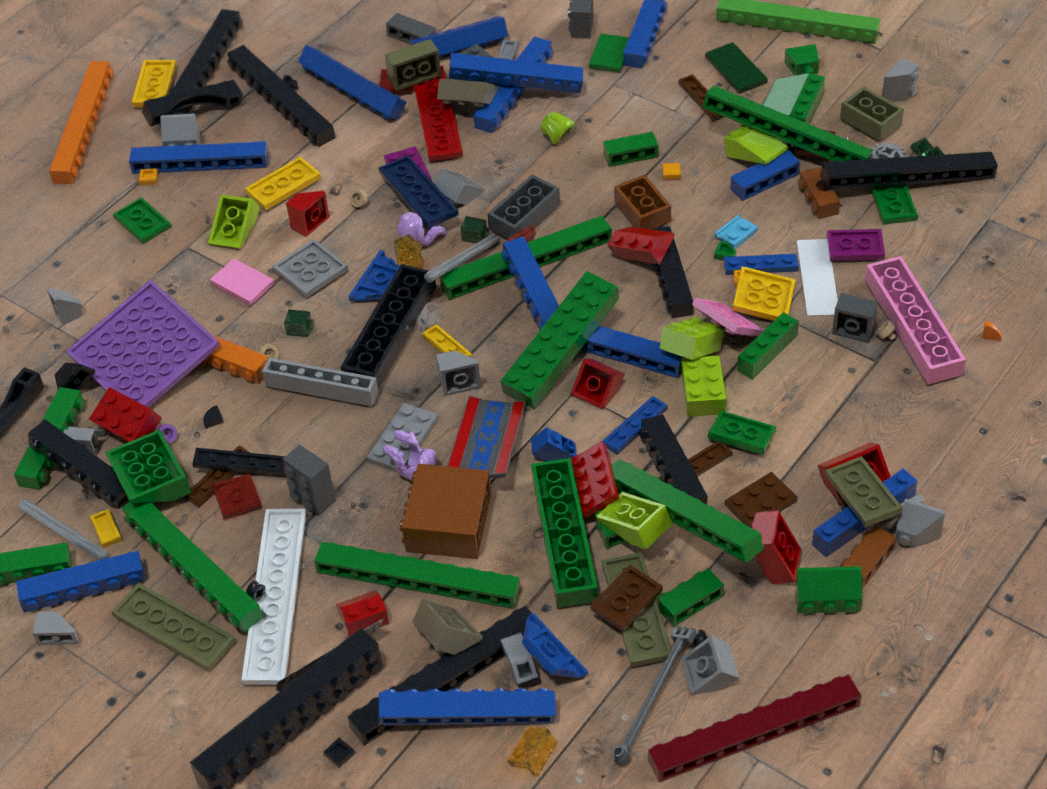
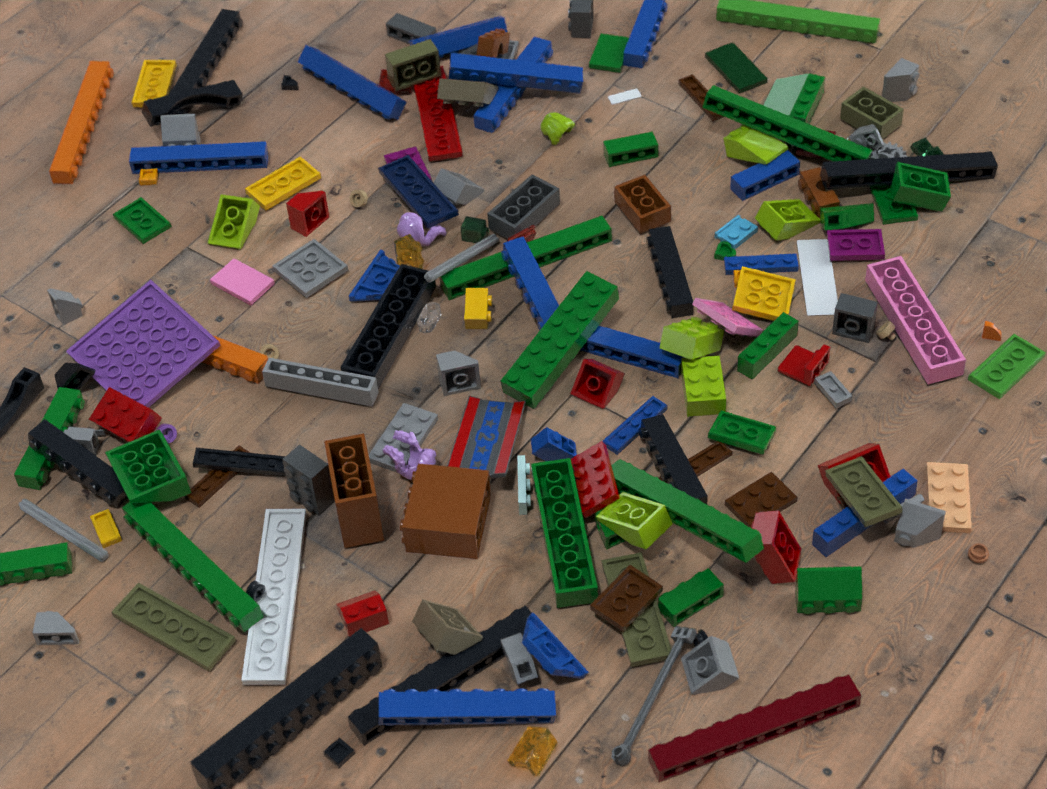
blue brick [16,551,146,612] -> none
black tile [203,405,223,429] -> none
clear red tile [212,473,262,520] -> none
black brick [227,45,335,147] -> none
sticker [276,619,383,690] -> none
clear green brick [284,309,314,337] -> none
green brick [314,542,520,609] -> none
yellow tile [422,324,472,358] -> none
red slope [607,227,675,265] -> none
light orange tile [662,163,681,180] -> none
green torso [784,44,819,76] -> none
dark orange brick [840,525,896,589] -> none
none -> dark orange brick [324,433,384,548]
none -> yellow brick [464,288,492,329]
none -> dark orange arch [476,28,510,58]
none -> light aqua plate [517,455,531,515]
none -> white sticker [608,89,642,104]
none -> lime slope [755,199,820,240]
none -> red bracket [777,344,831,386]
none -> light grey plate [814,371,853,408]
none -> green slope [820,203,874,230]
none -> light grey slope [849,124,884,149]
none -> green slope [891,162,951,212]
none -> light nougat plate [926,462,972,533]
none -> bright green tile [968,334,1046,400]
none -> nougat plate [968,543,989,563]

